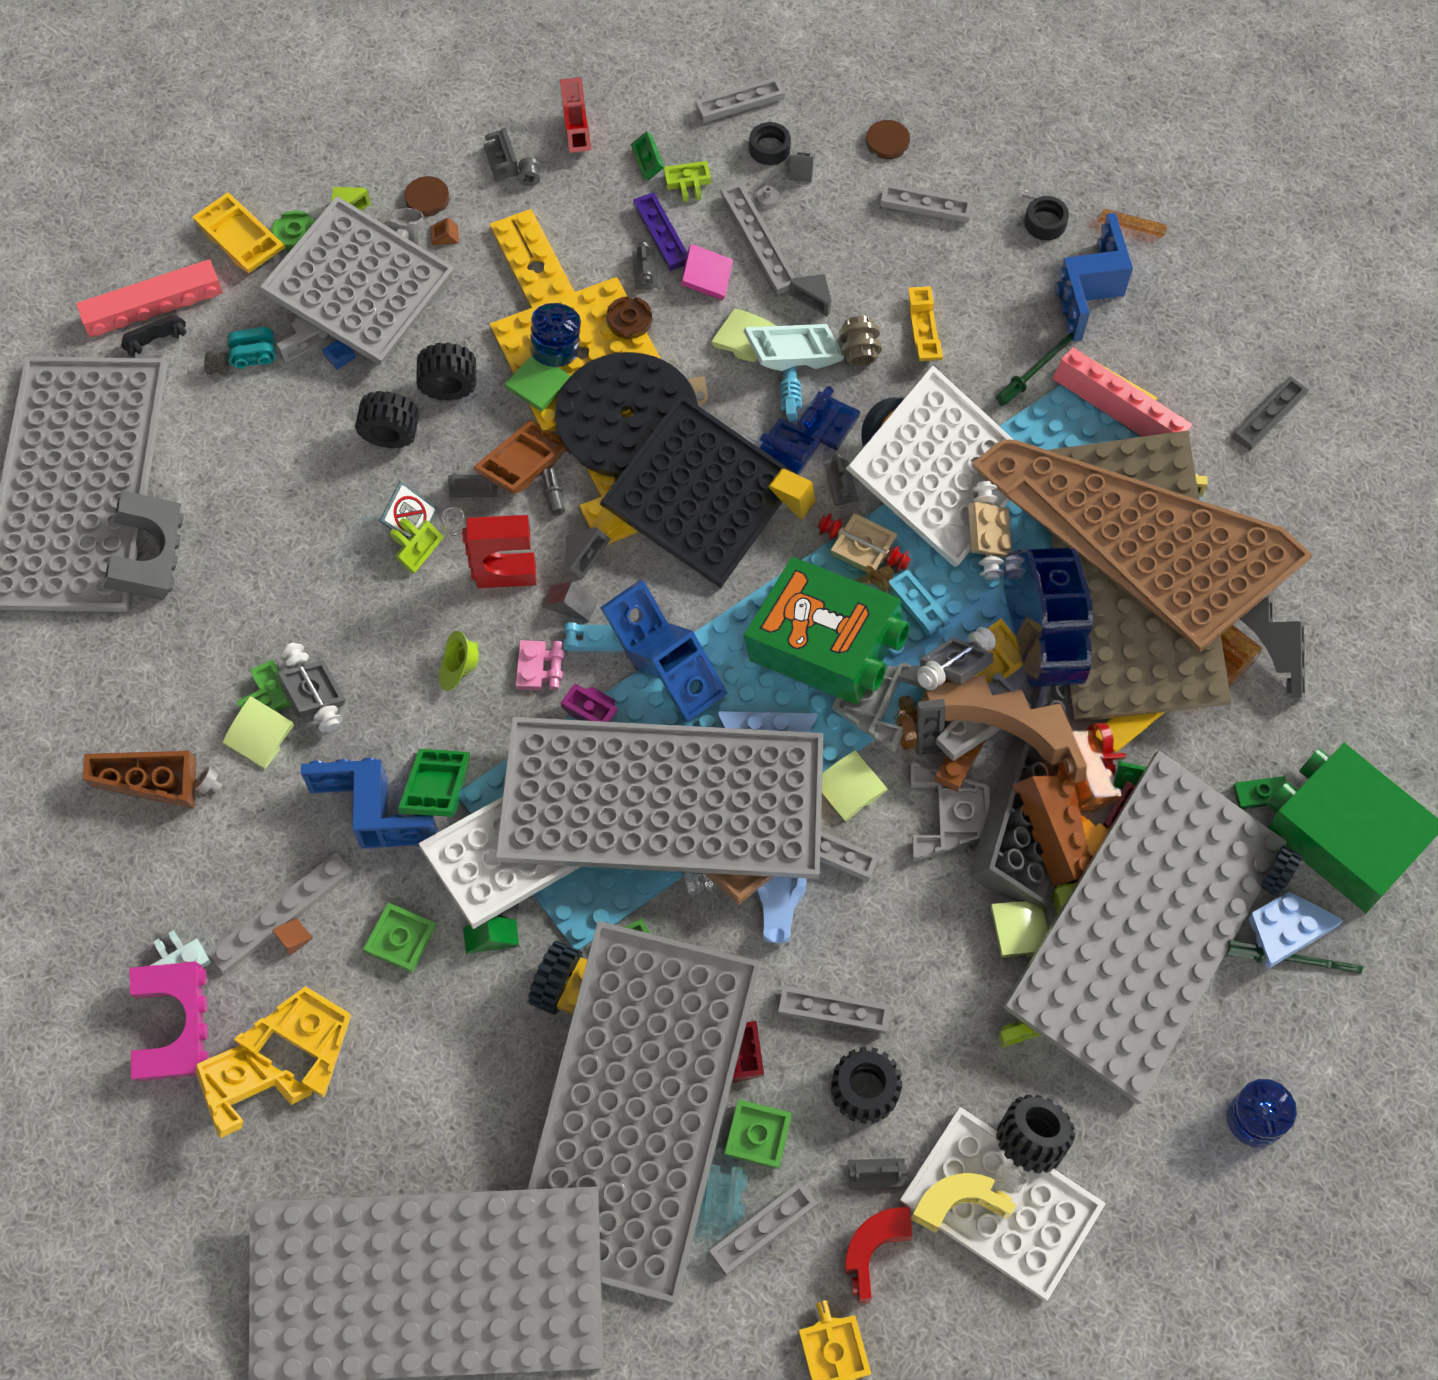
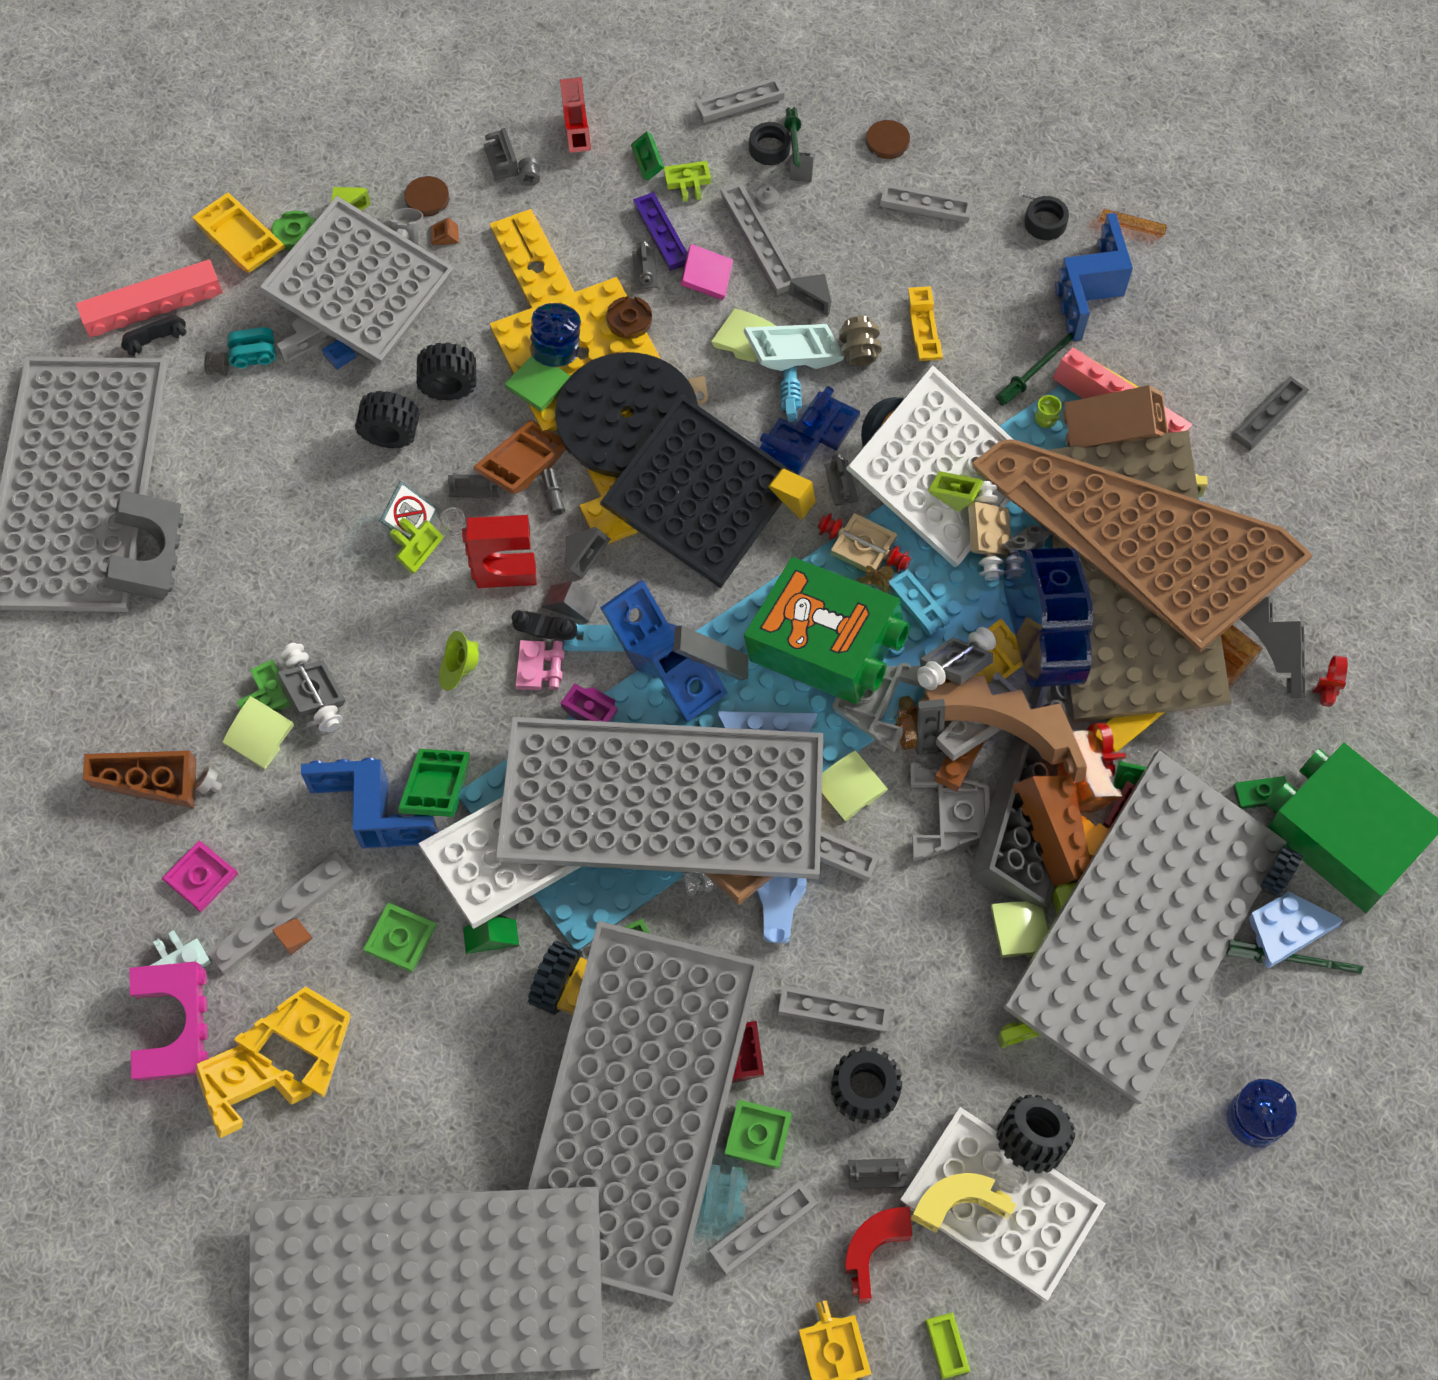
none -> dark pink tile [161,840,238,913]
none -> black piece [511,610,577,640]
none -> dark grey tile [673,625,749,680]
none -> dark green piece [784,107,802,168]
none -> lime tile [925,1312,970,1380]
none -> lime slope [928,471,983,512]
none -> dark grey hinge [1002,524,1052,564]
none -> lime wheel [1034,395,1061,428]
none -> medium nougat slope [1063,385,1168,448]
none -> red piece [1312,655,1348,707]

